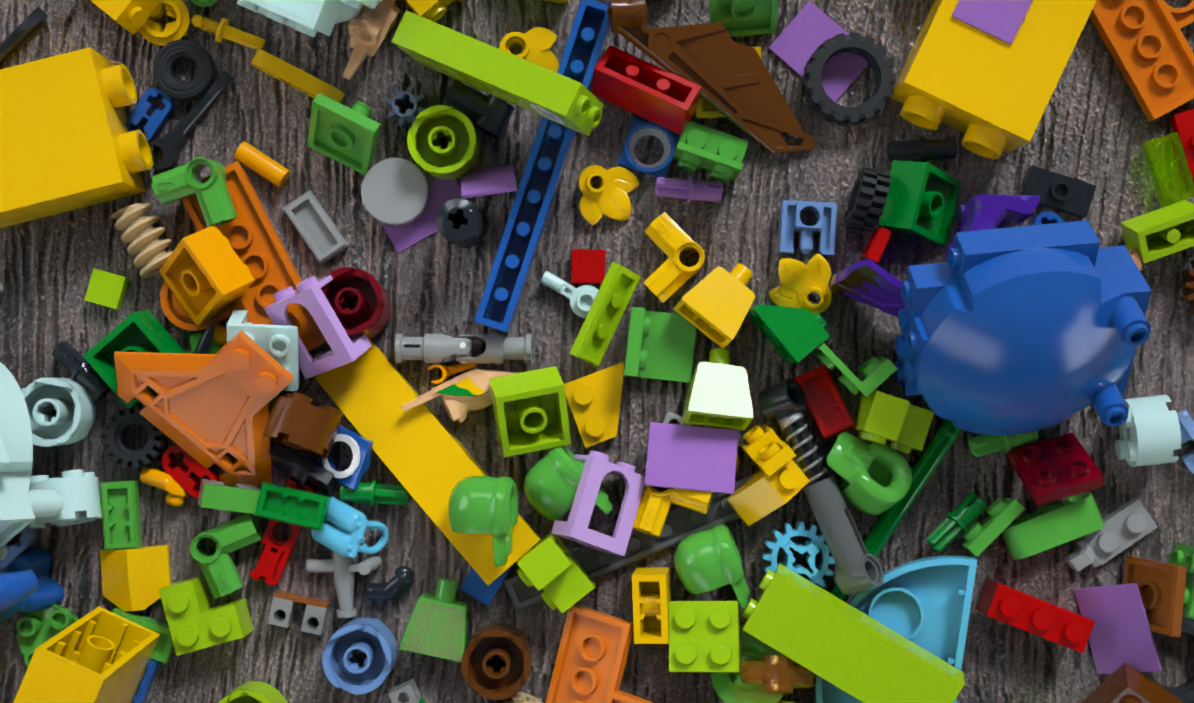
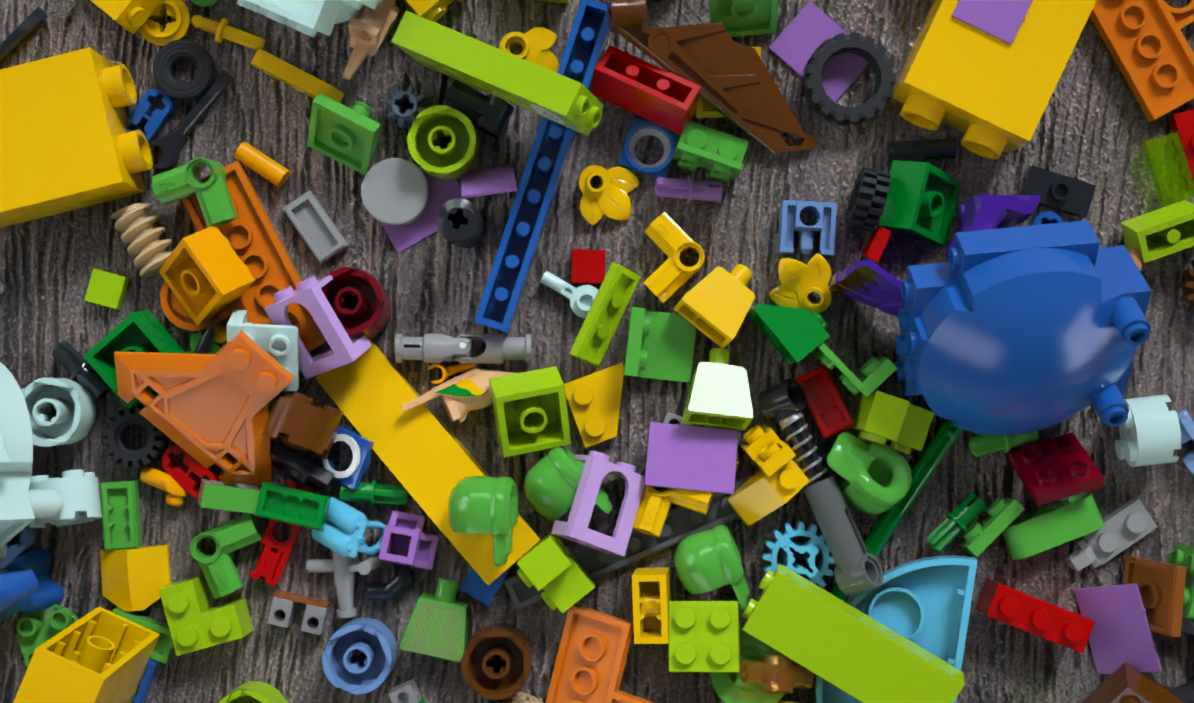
none -> medium lavender brick [378,510,440,570]

